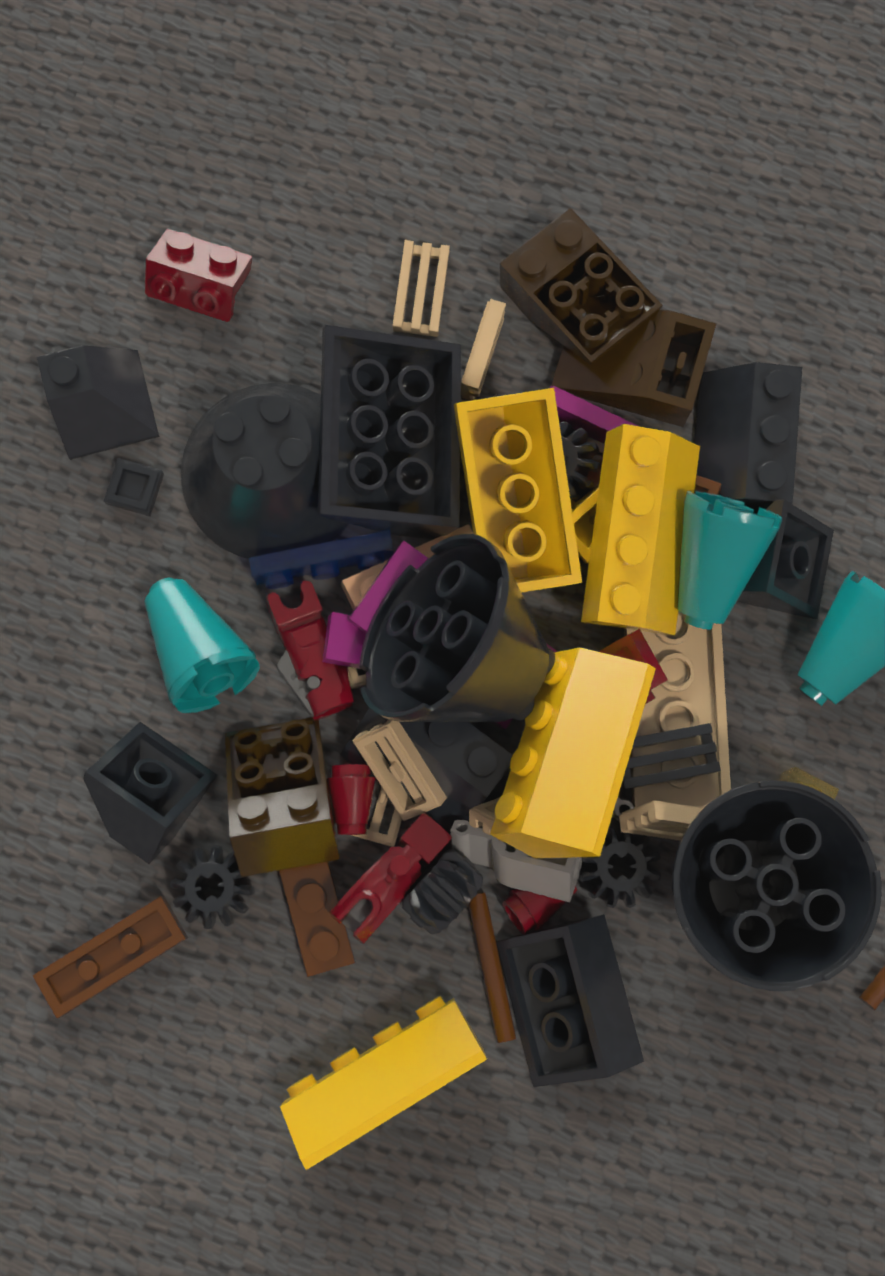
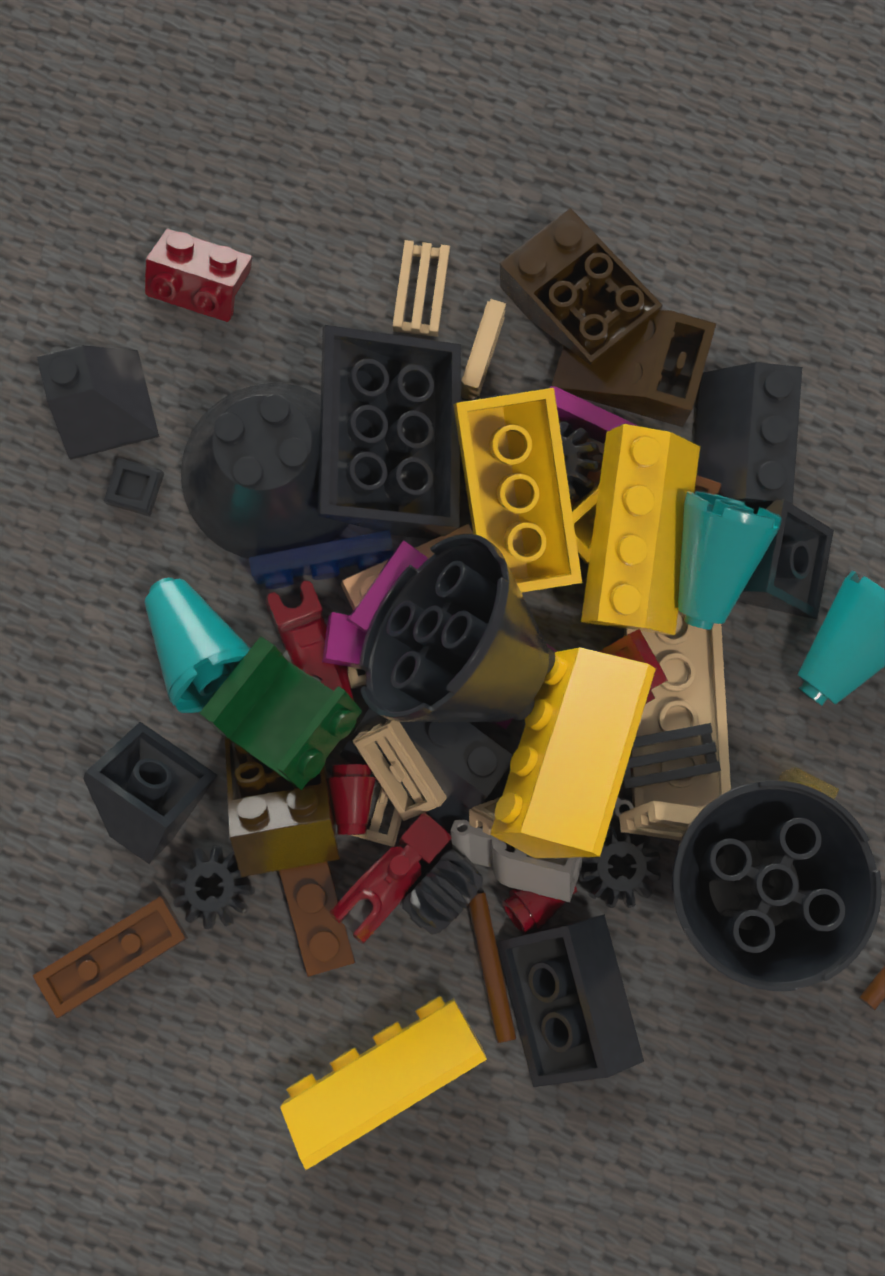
none -> dark green panel [199,636,362,790]

